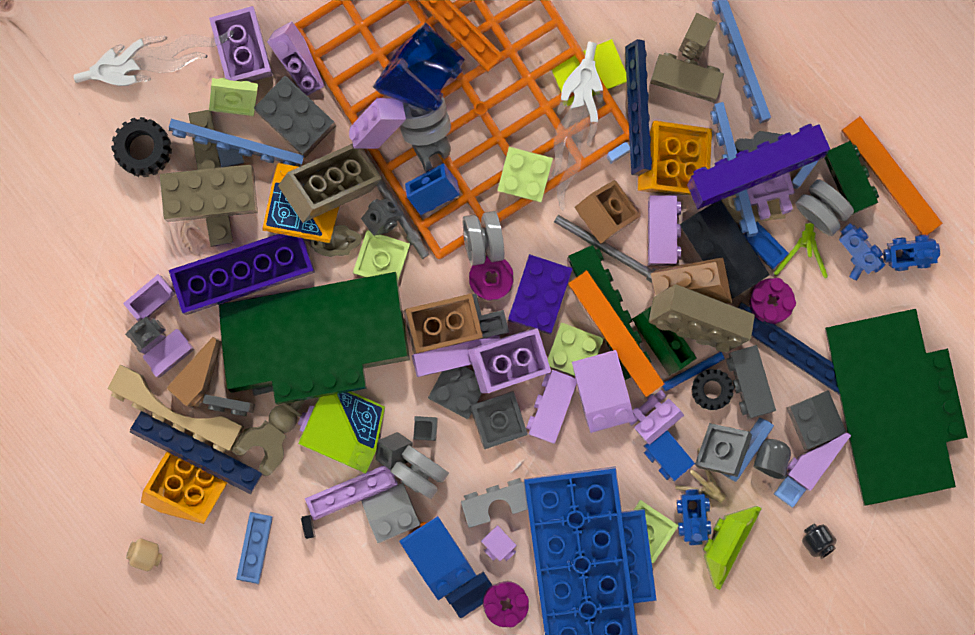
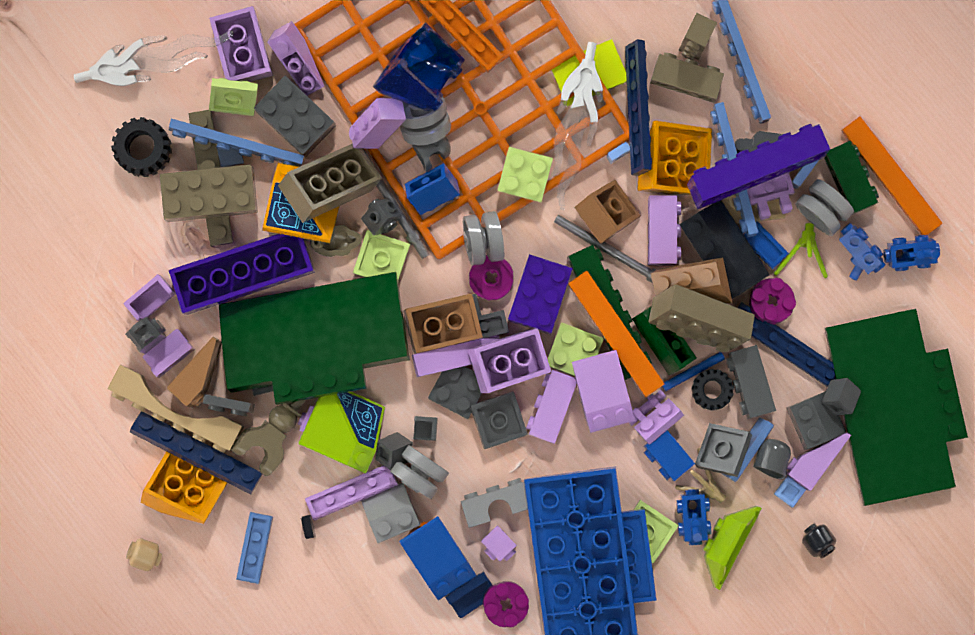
none -> dark grey panel [822,378,861,415]

